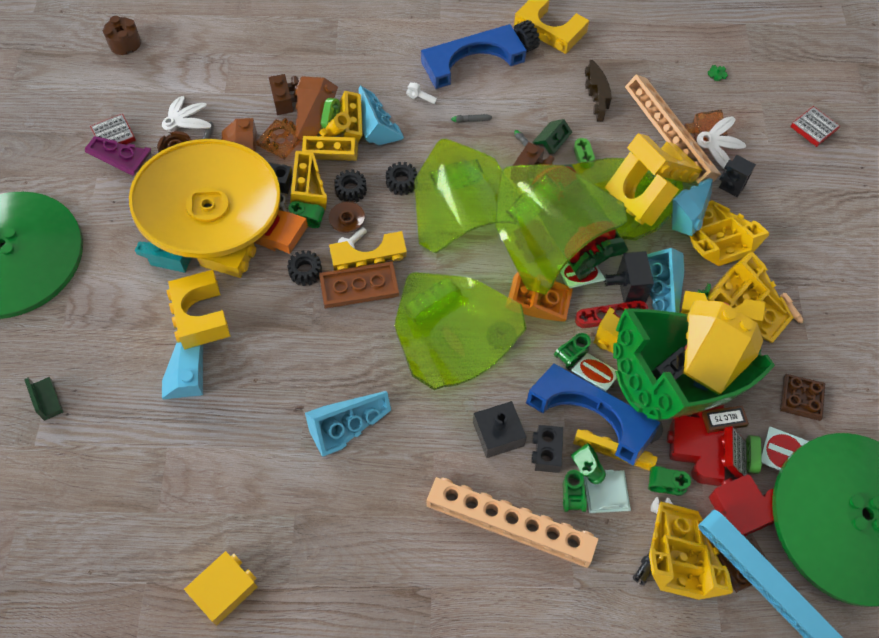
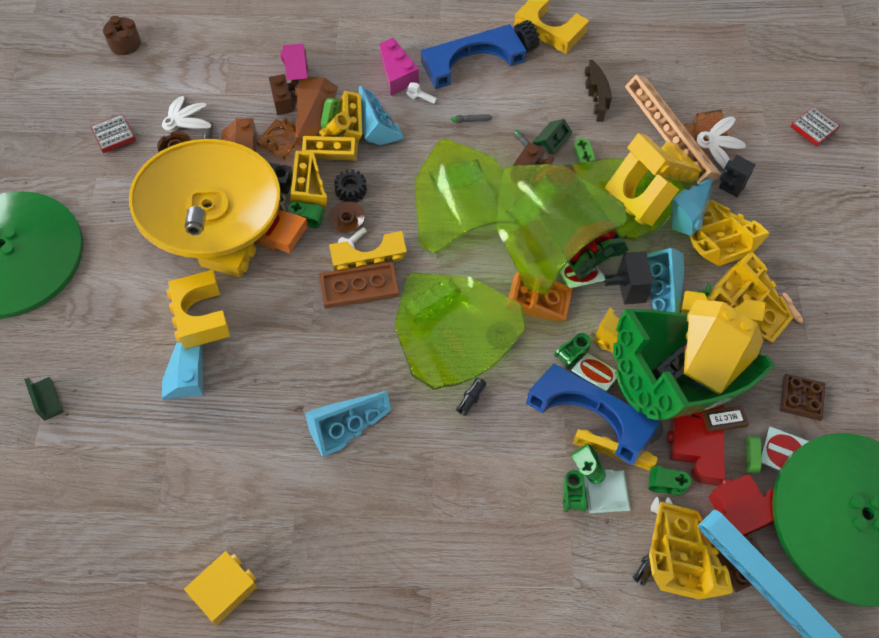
magenta wing [85,136,151,176] -> none
teal hinge [135,242,192,273] -> none
black tyre [287,250,322,286] -> none
black tyre [386,162,418,196] -> none
light nougat brick [427,477,598,568] -> none
black brick [473,401,527,458] -> none
black brick [531,425,563,473] -> none
red beam [575,301,648,328] -> none
green plant [707,65,728,81] -> none
tile [721,426,747,479] -> none
none -> flat silver brick [184,206,206,235]
none -> dark pink wedge [280,44,308,80]
none -> dark pink wedge [379,38,419,95]
none -> black pin [456,377,486,416]

